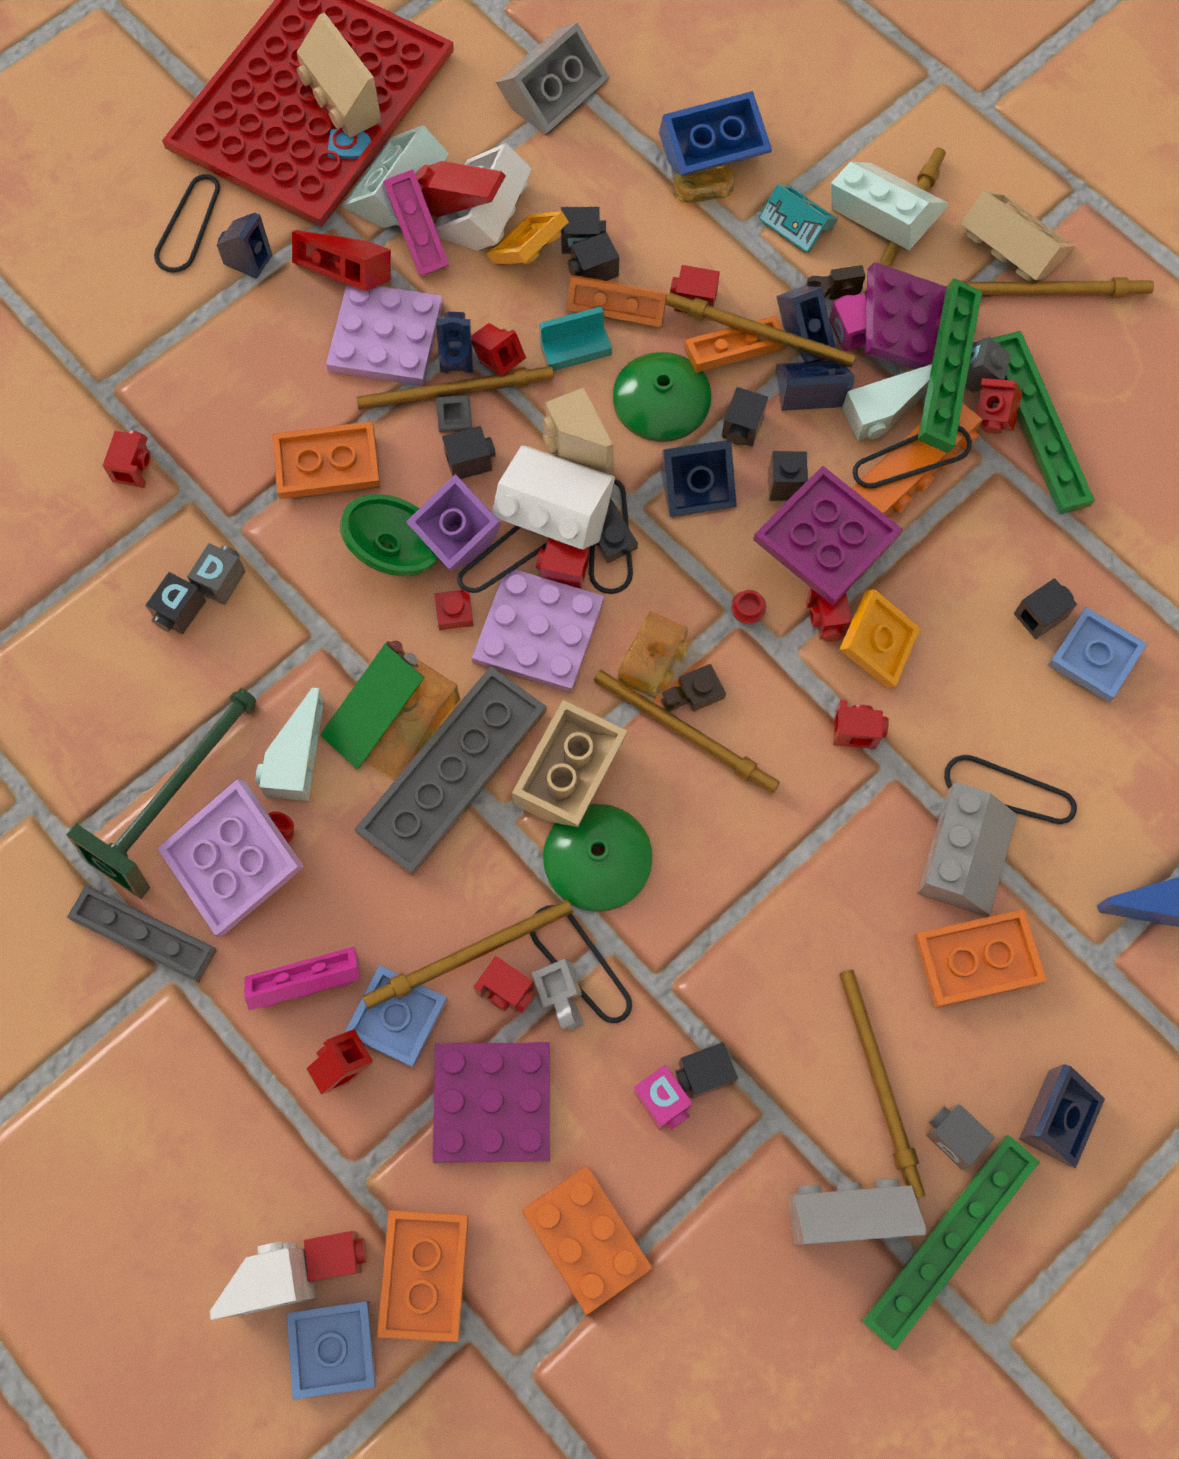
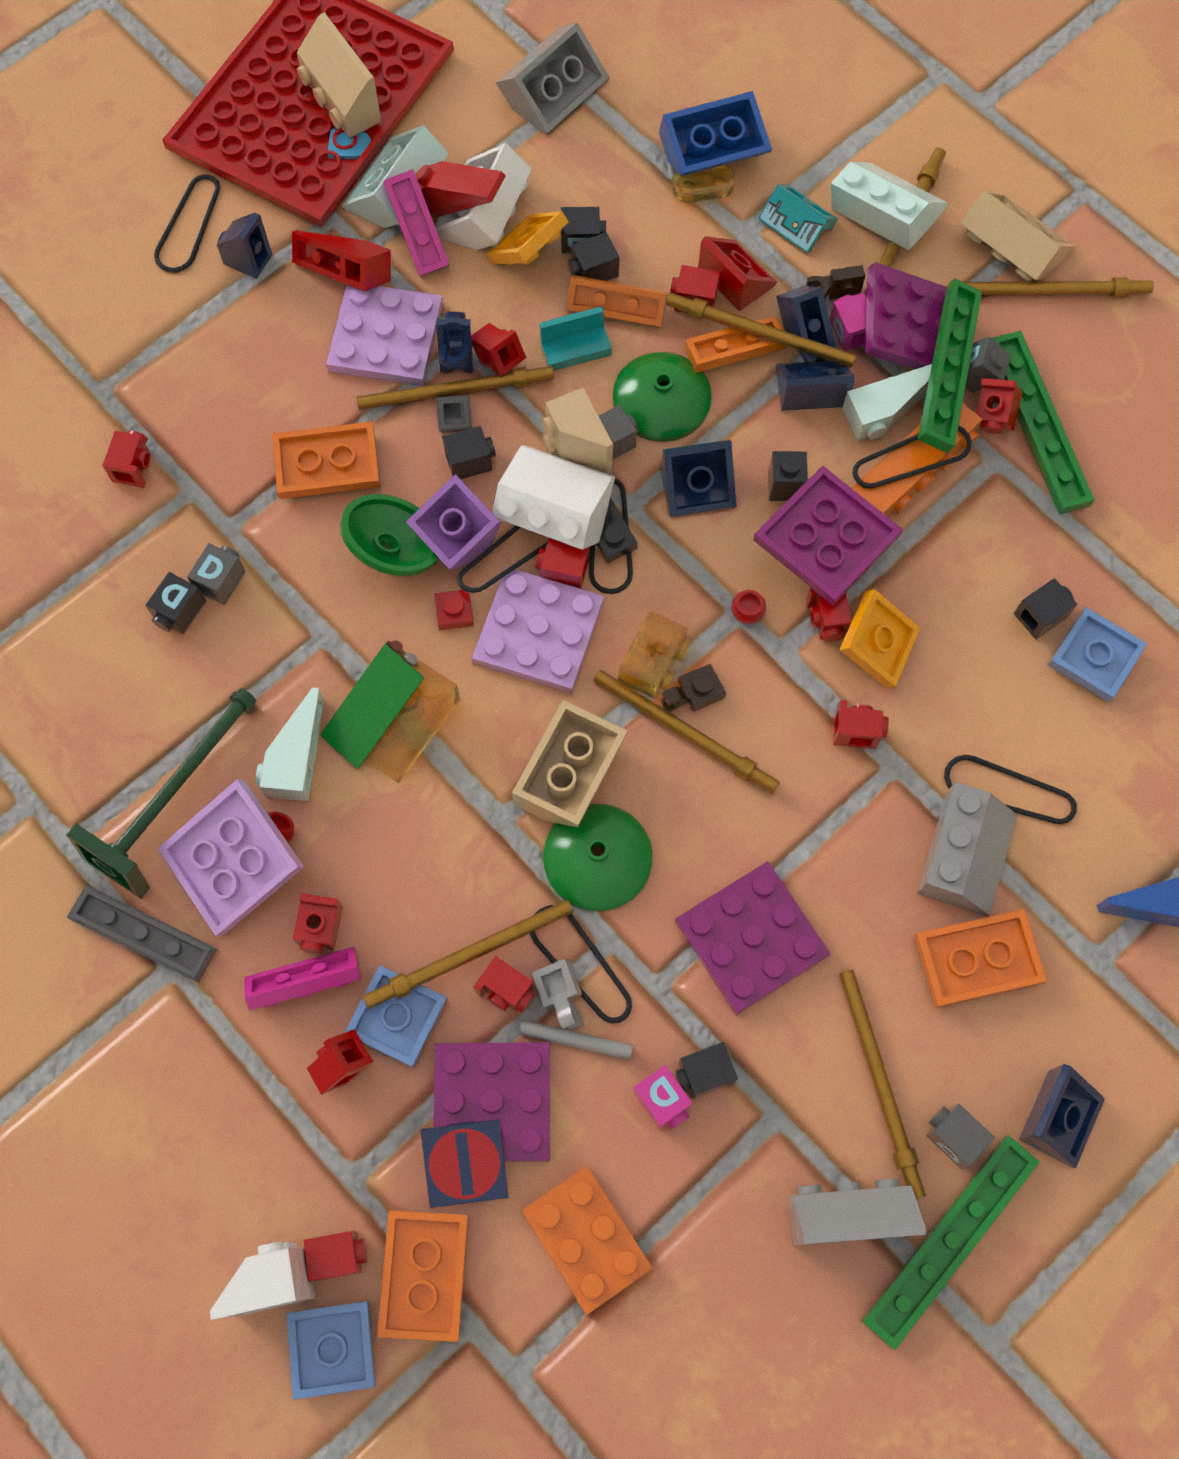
dark grey plate [354,666,547,876] -> none
black brick [721,387,768,447] -> none
none -> red brick [293,893,343,954]
none -> piece [420,1119,509,1208]
none -> light grey bar [519,1020,633,1060]
none -> dark grey brick [599,405,639,459]
none -> magenta plate [675,861,831,1015]
none -> red slope [698,236,777,312]

